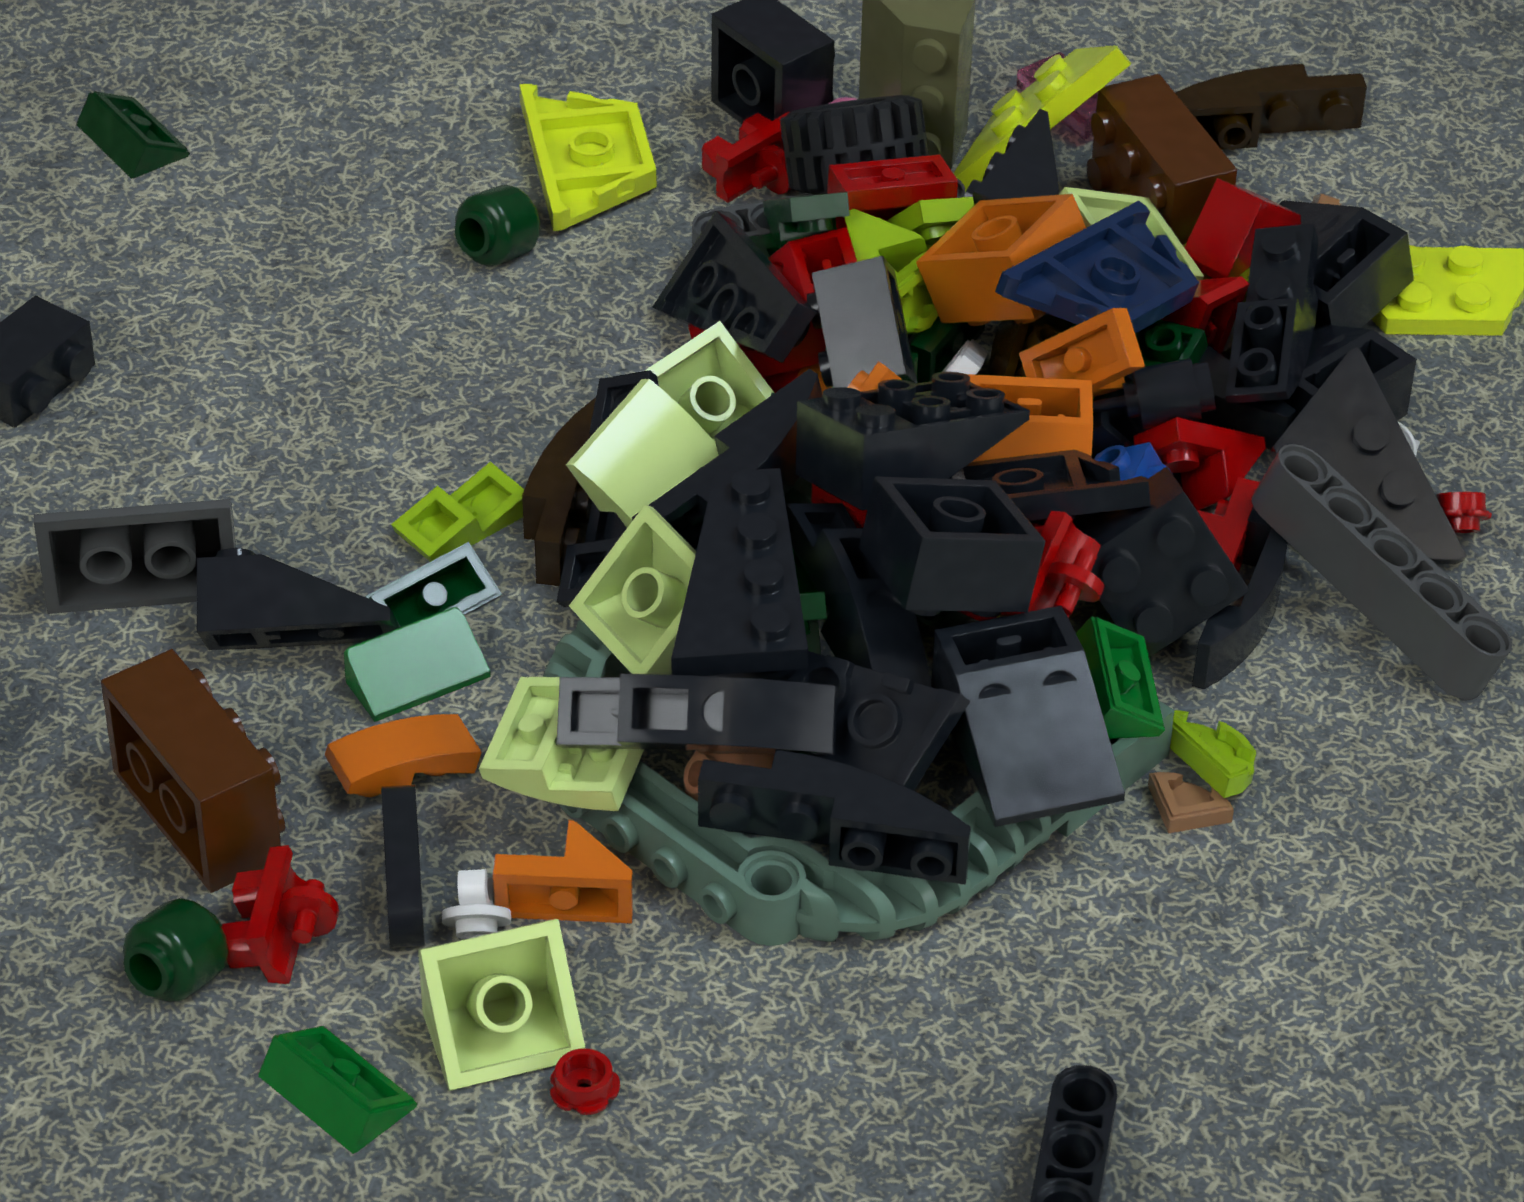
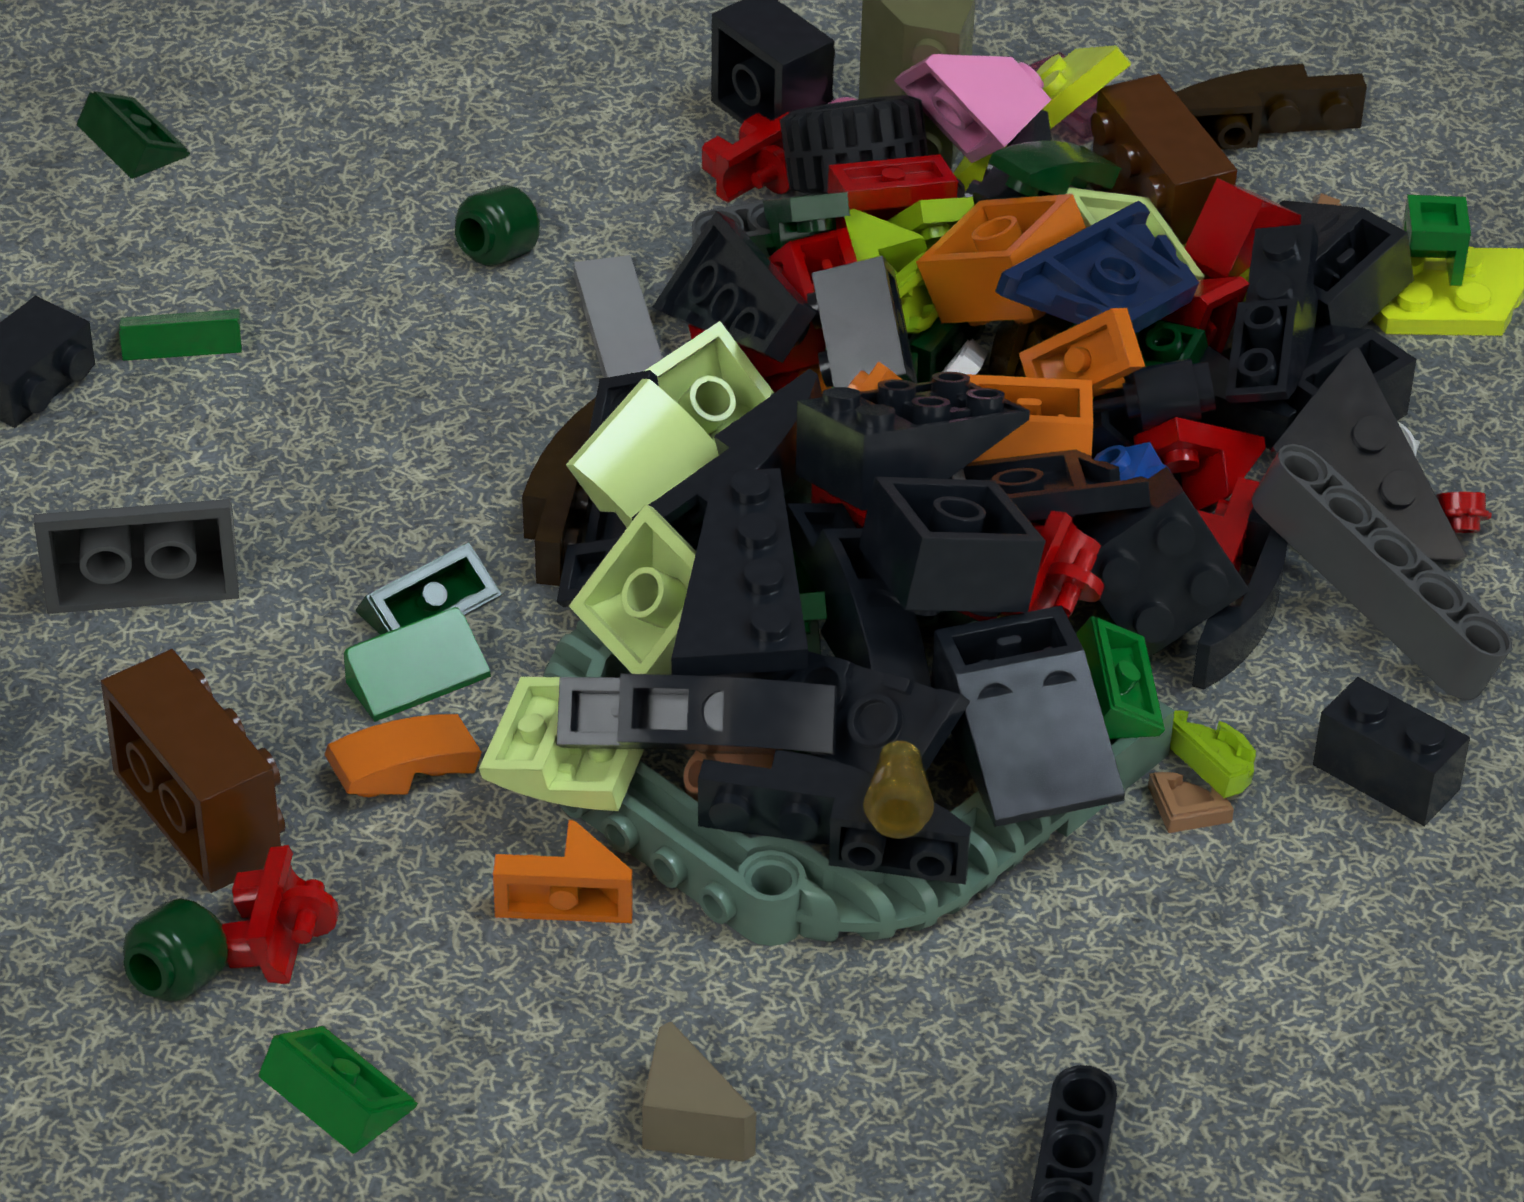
black slope [196,548,400,650] -> none
black beam [381,785,425,948] -> none
lime slope [391,461,525,562] -> none
yellowish green slope [418,919,585,1090] -> none
white plate [442,869,511,939] -> none
neon yellow wing [519,84,657,231] -> none
red plate [550,1048,620,1115] -> none
none -> green slope [119,309,242,361]
none -> light grey tile [574,255,663,378]
none -> dark tan slope [642,1021,756,1162]
none -> clear yellow cone [863,741,934,838]
none -> bright pink slope [894,54,1052,163]
none -> dark green slope [988,141,1122,197]
none -> black brick [1313,677,1470,827]
none -> green panel [1402,195,1471,286]

